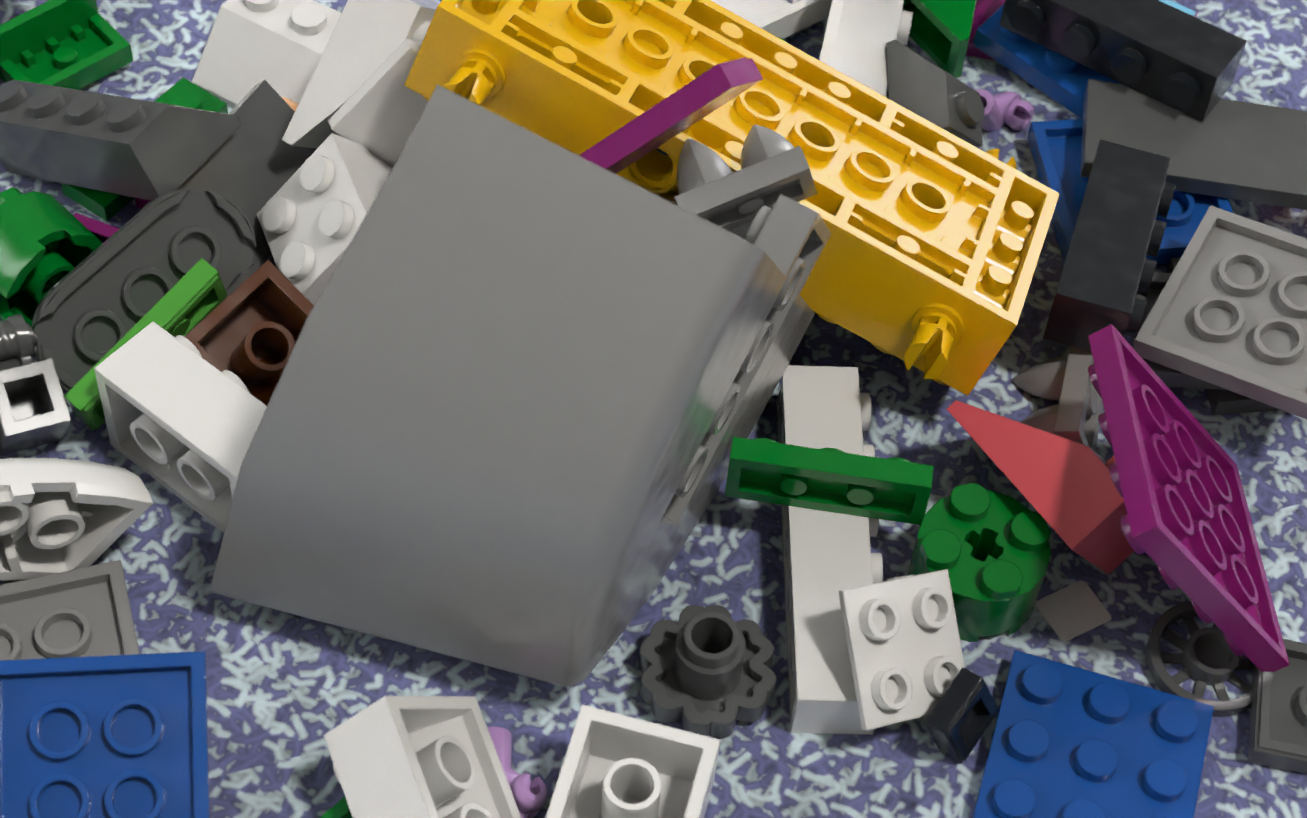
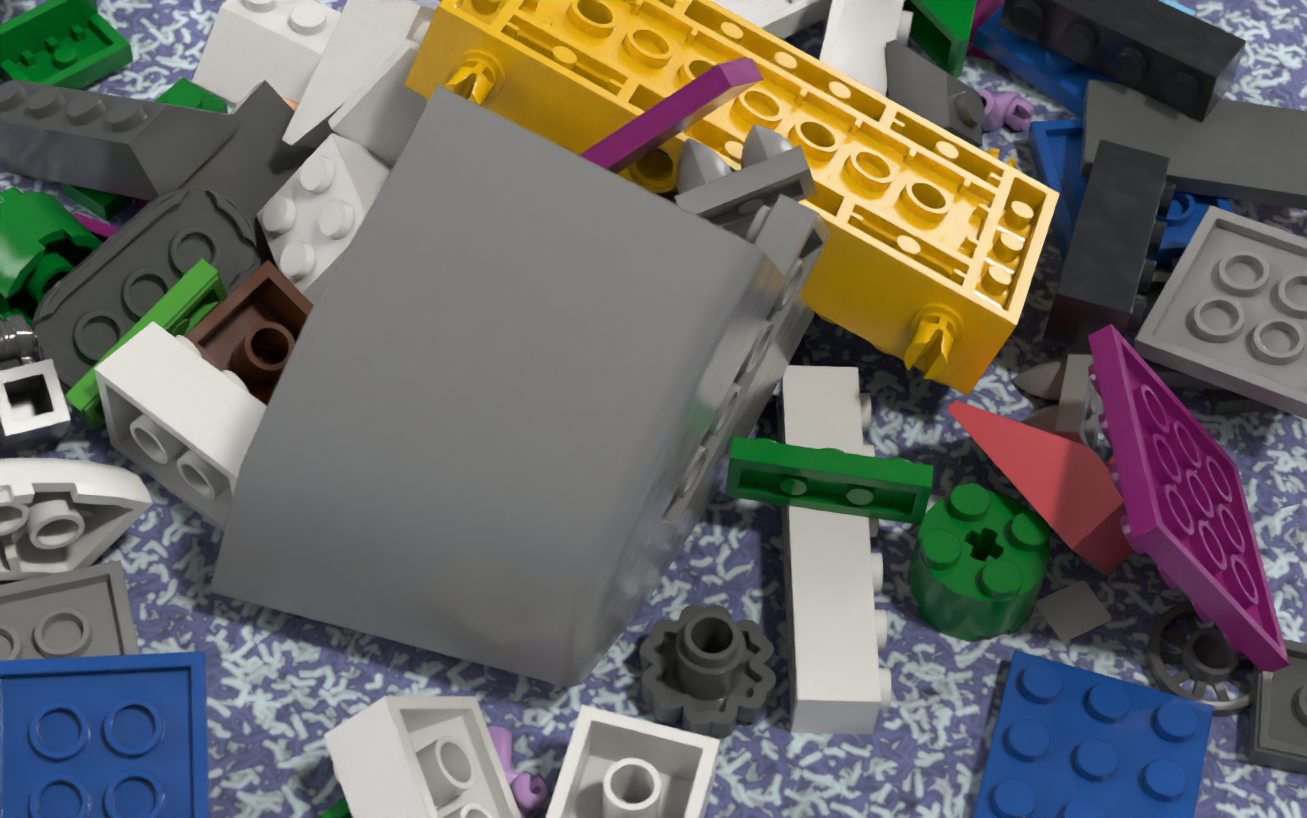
white hinge [838,569,965,731] -> none
black tile [924,667,998,764] -> none

